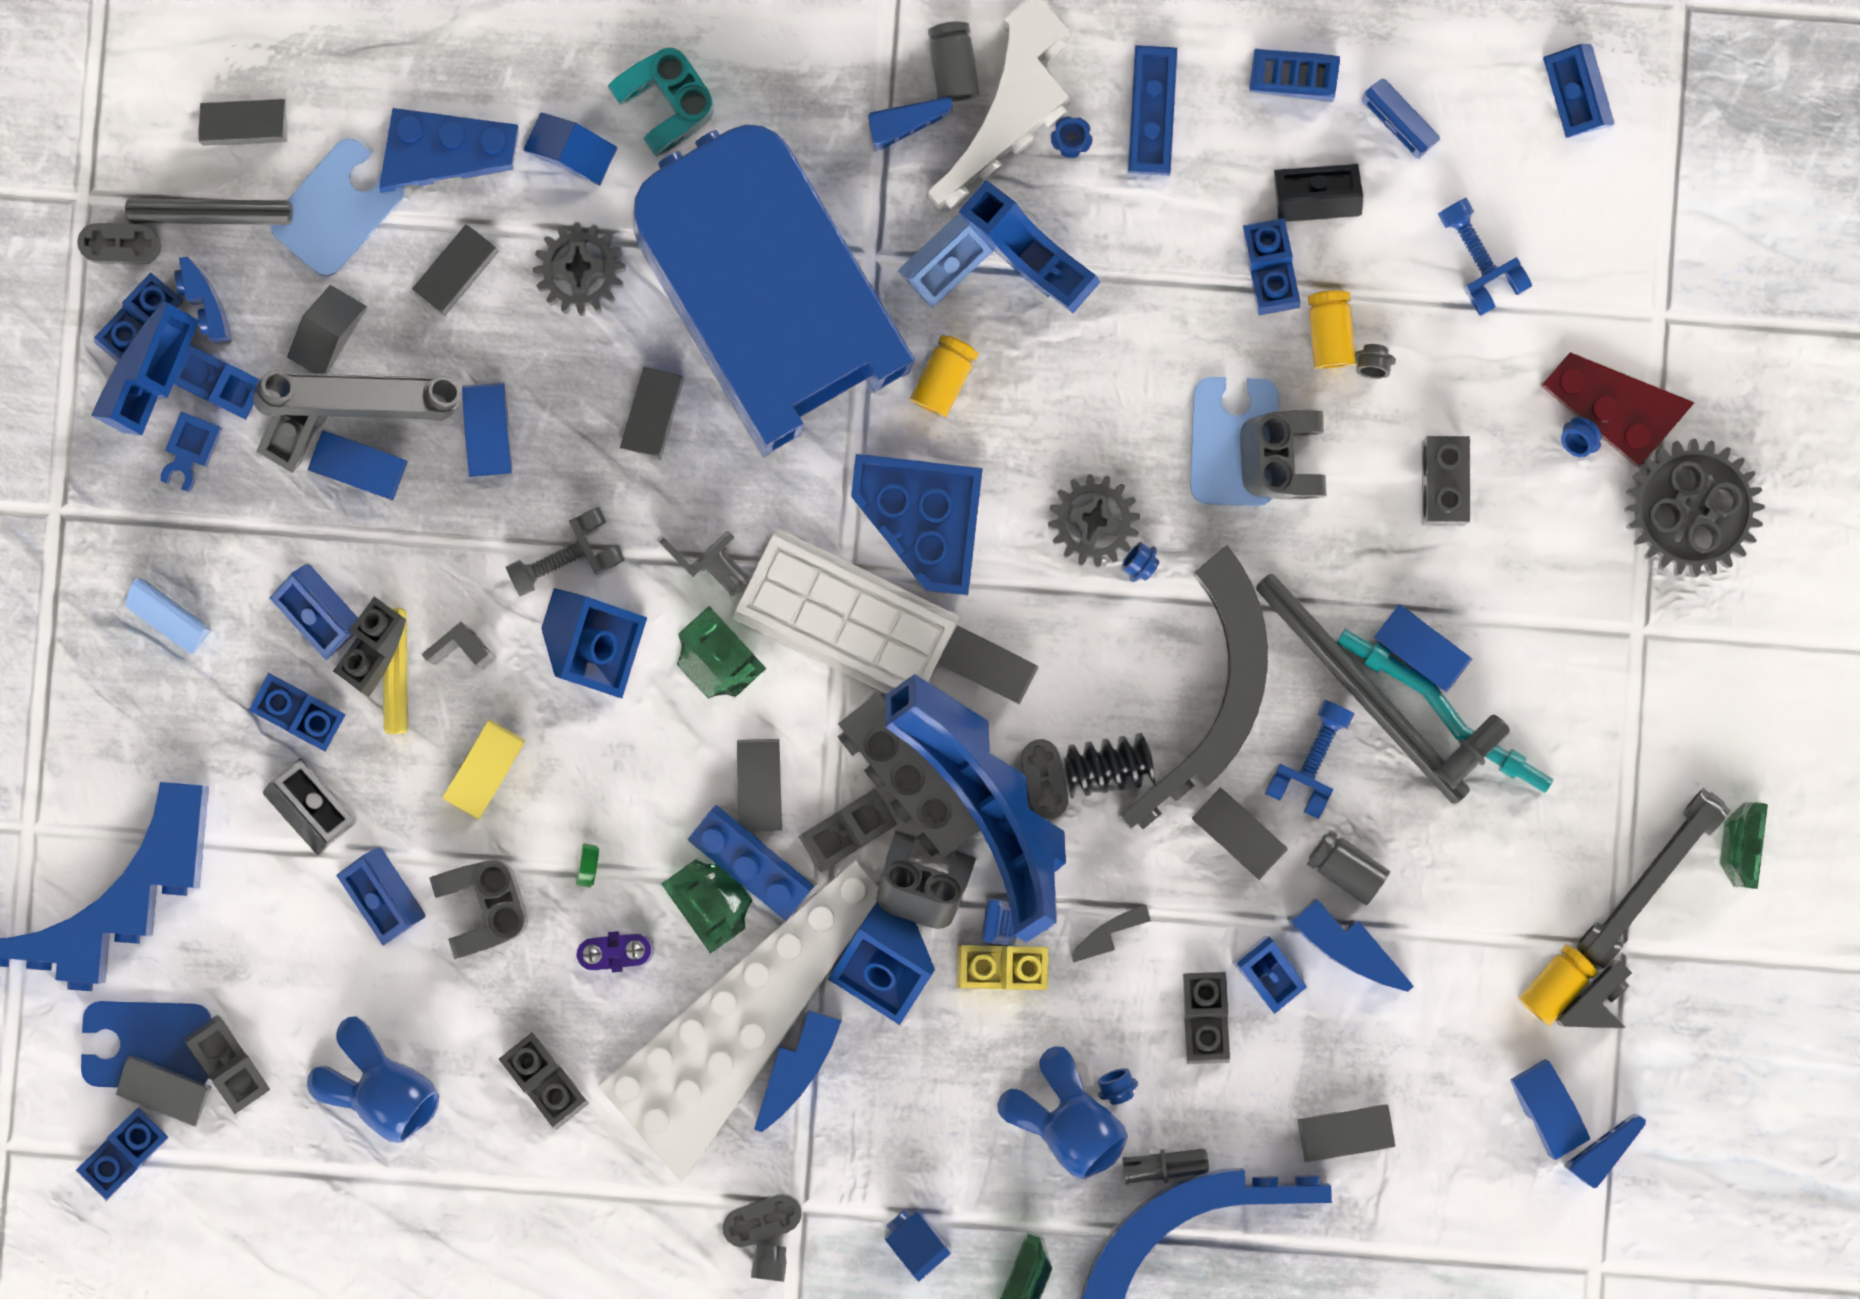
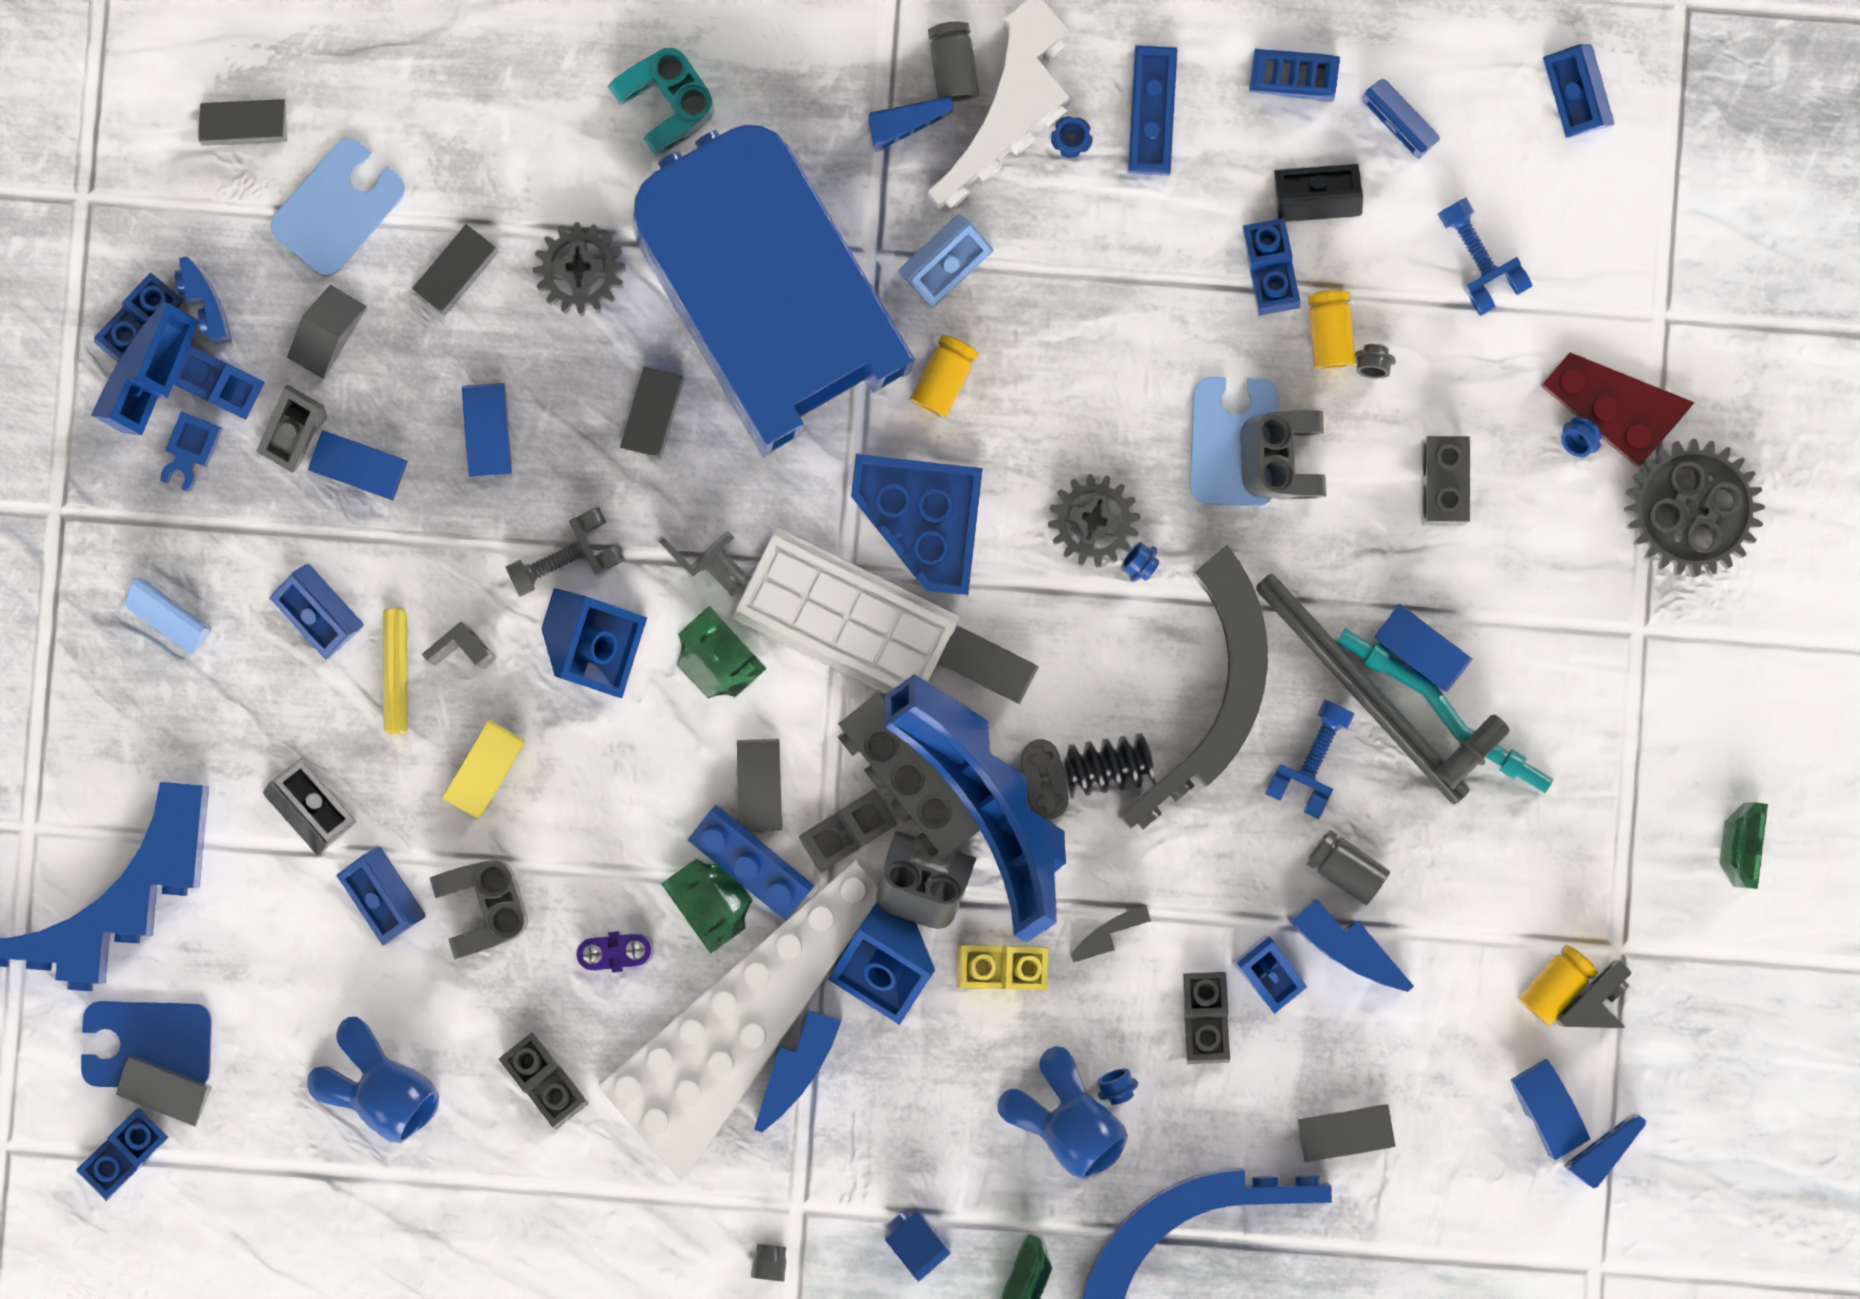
dark grey beam [77,223,161,265] -> none
dark grey axle [125,198,293,225] -> none
dark grey slope [183,1014,270,1114] -> none
blue slope [248,672,346,752] -> none
piece [253,370,461,421] -> none
dark grey slope [333,596,406,697] -> none
blue wing [379,108,519,193] -> none
blue slope [523,112,618,186] -> none
green tile [576,843,599,888] -> none
dark grey beam [722,1193,802,1247] -> none
blue arch [958,180,1101,314] -> none
blue slope [981,899,1016,945] -> none
dark grey axle [1122,1149,1209,1185] -> none
dark grey slope [1191,787,1288,880] -> none
dark grey piece [1576,788,1730,969] -> none

